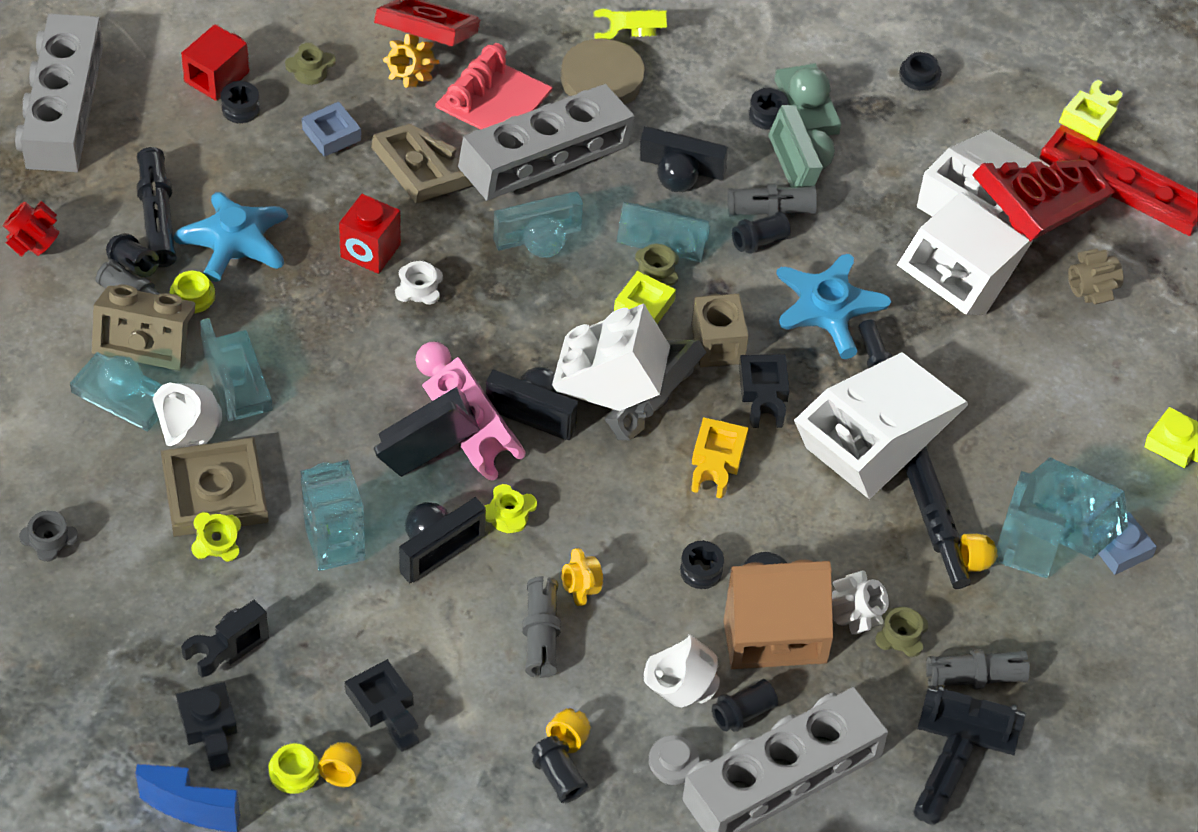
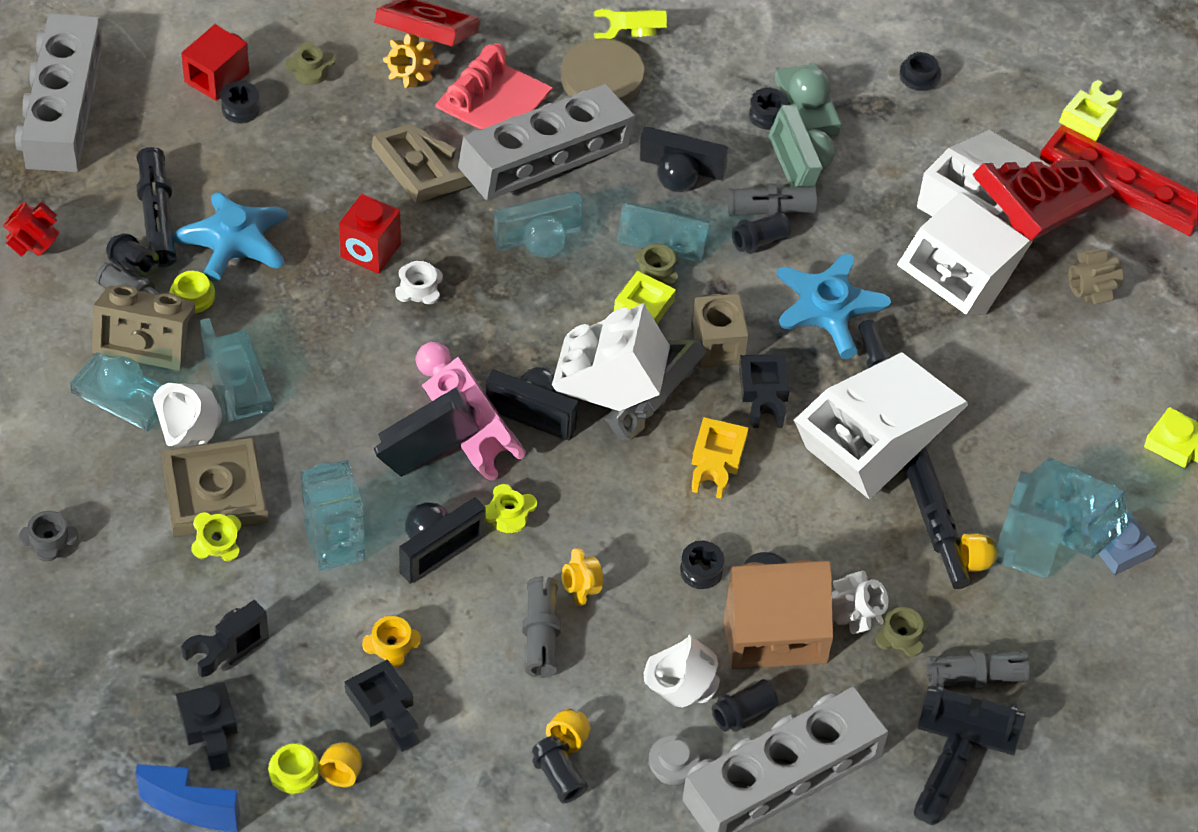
sand blue plate [302,102,361,157] -> none
none -> yellow plate [362,616,421,668]

